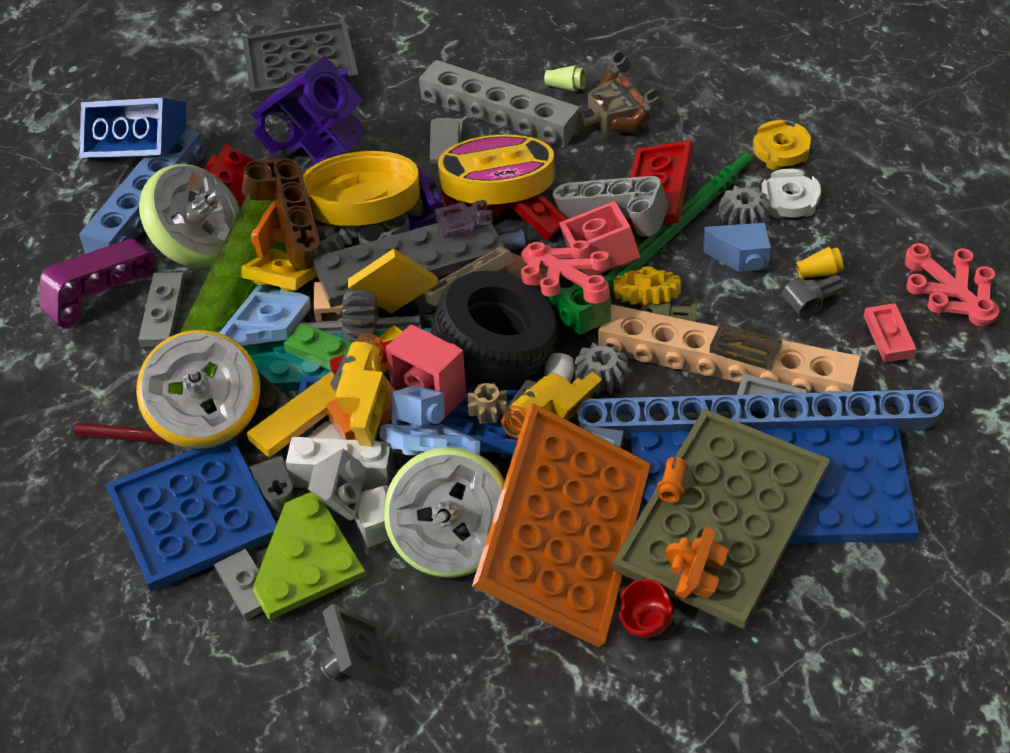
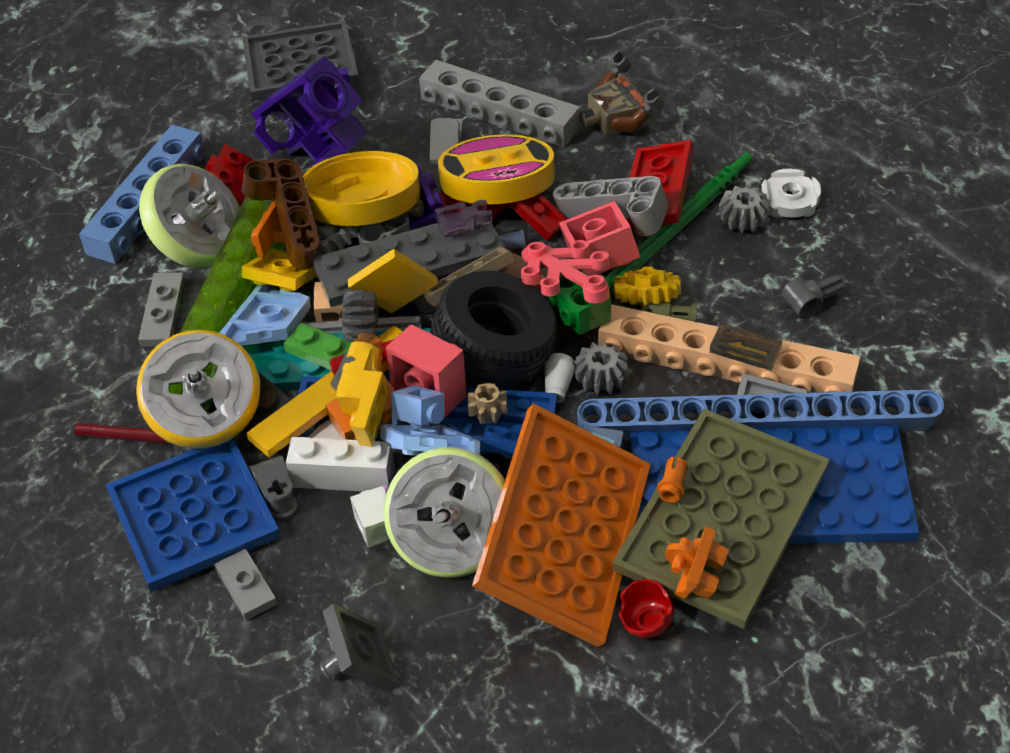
magenta beam [40,239,157,328] -> none
blue slope [79,98,187,158] -> none
lime plate [253,492,365,620] -> none
light grey slope [308,448,367,520] -> none
yellow plate [501,371,602,438] -> none
yellowish green cone [544,65,586,92] -> none
medium blue slope [703,223,771,272] -> none
yellow plate [753,120,811,170] -> none
yellow cone [796,247,844,279] -> none
coral plate [864,303,916,363] -> none
coral plant [905,243,999,327] -> none

